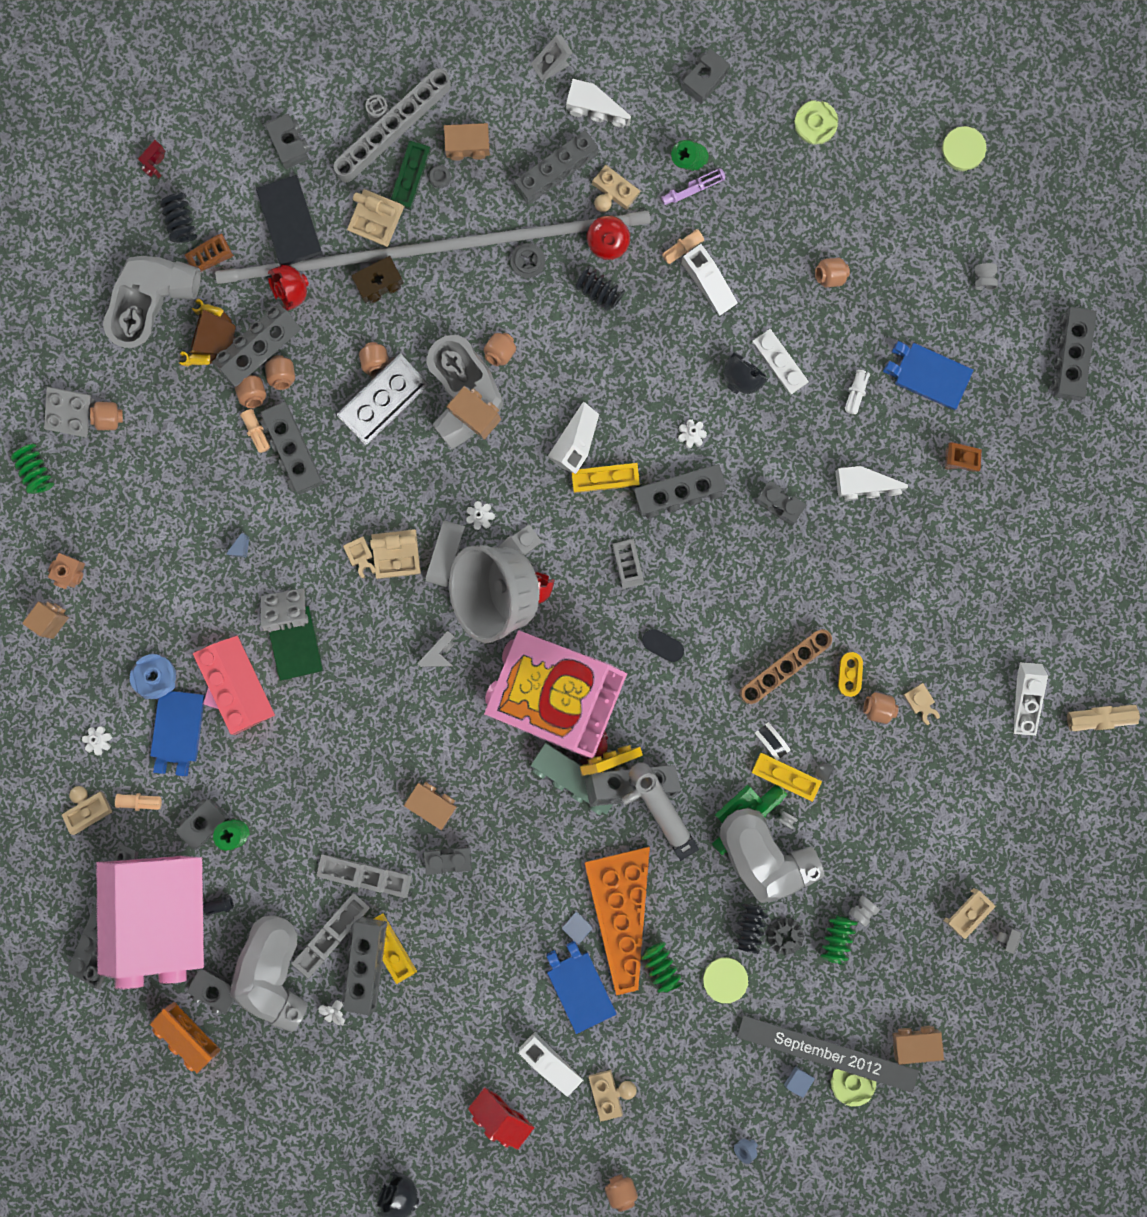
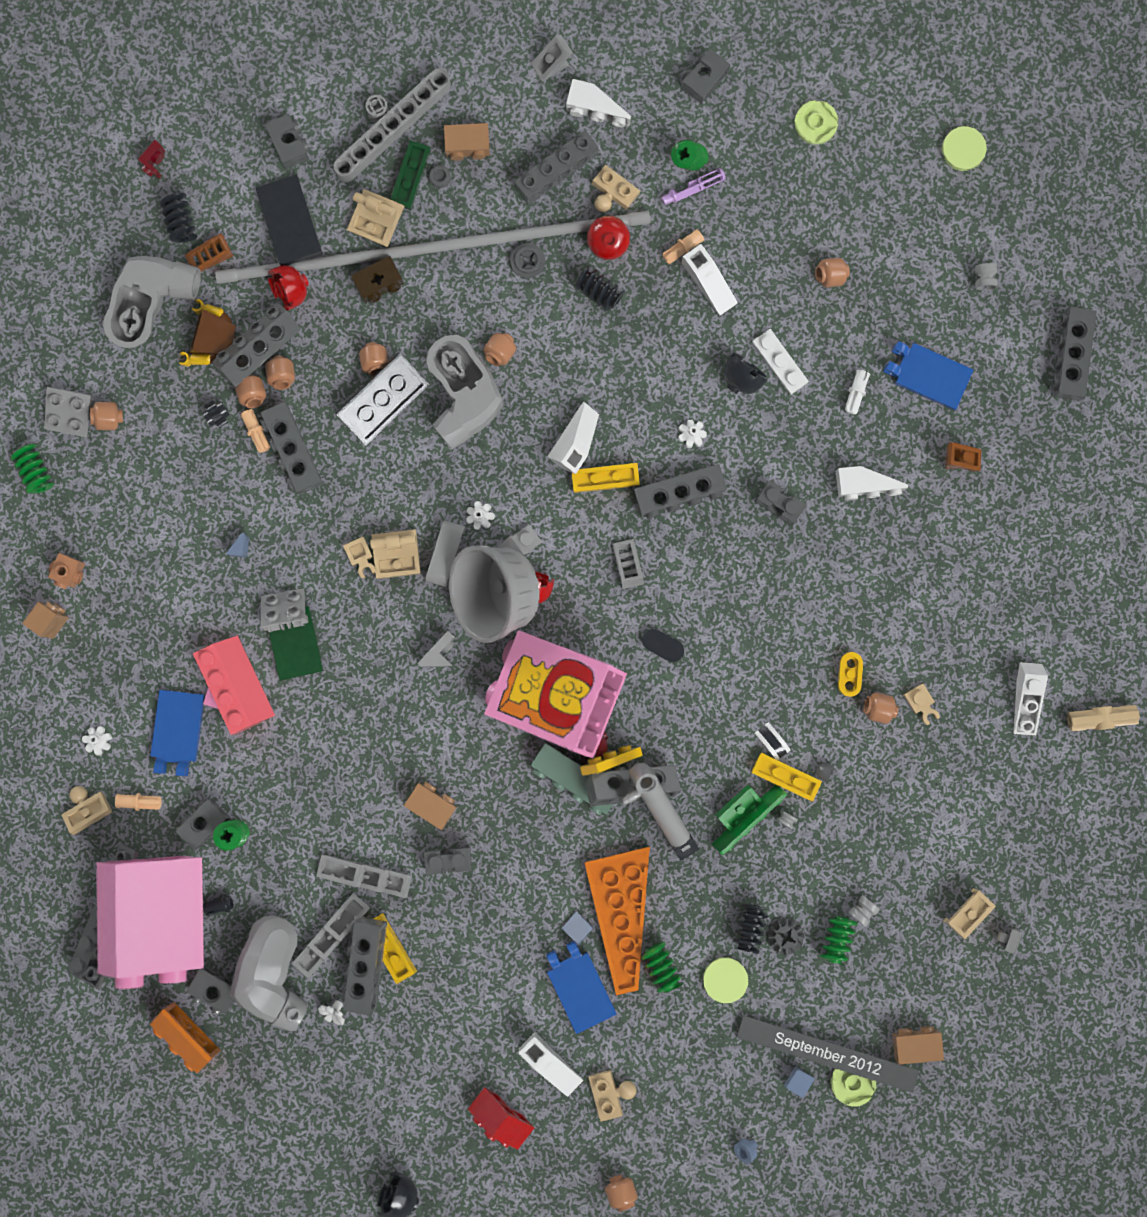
medium blue plate [130,654,176,699] -> none
medium nougat brick [447,386,502,440] -> none
light grey piece [720,808,825,903] -> none
medium nougat beam [740,629,832,704] -> none
none -> black gear [202,400,230,428]

